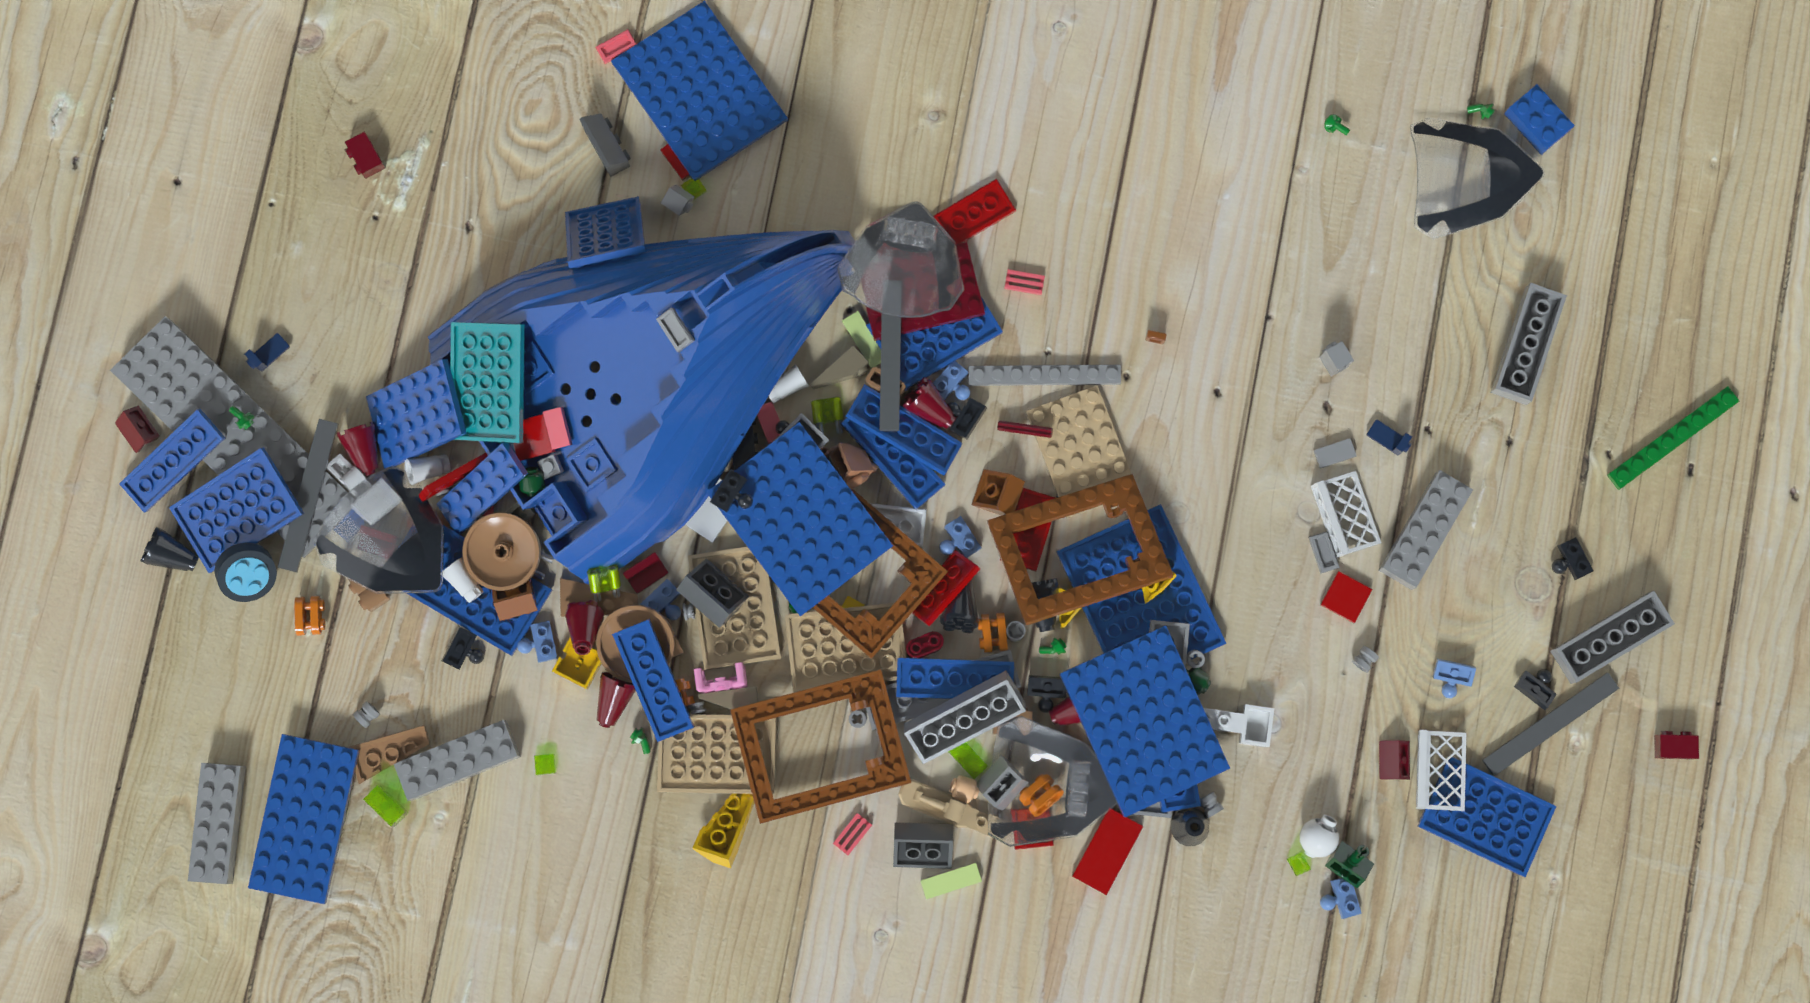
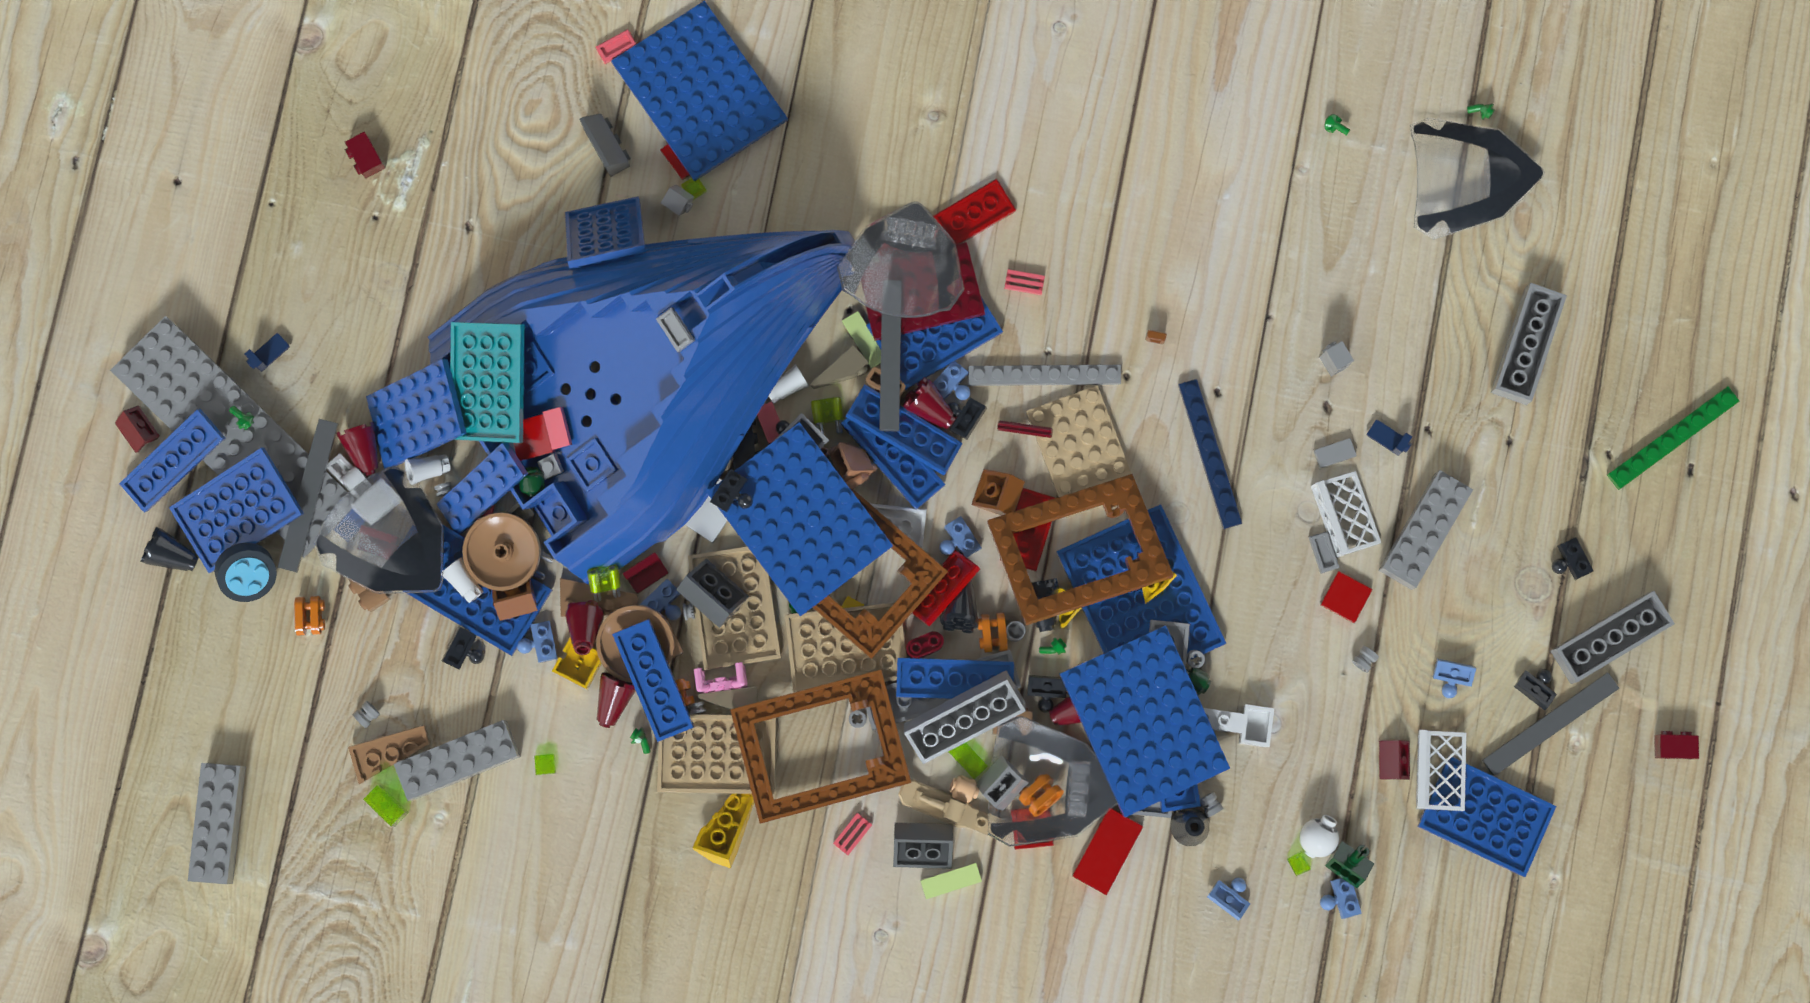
blue plate [248,734,359,904] -> none
red tile [419,452,488,501] -> none
blue brick [1504,84,1575,155] -> none
none -> dark blue plate [1178,379,1242,530]
none -> medium blue plate [1207,878,1250,921]

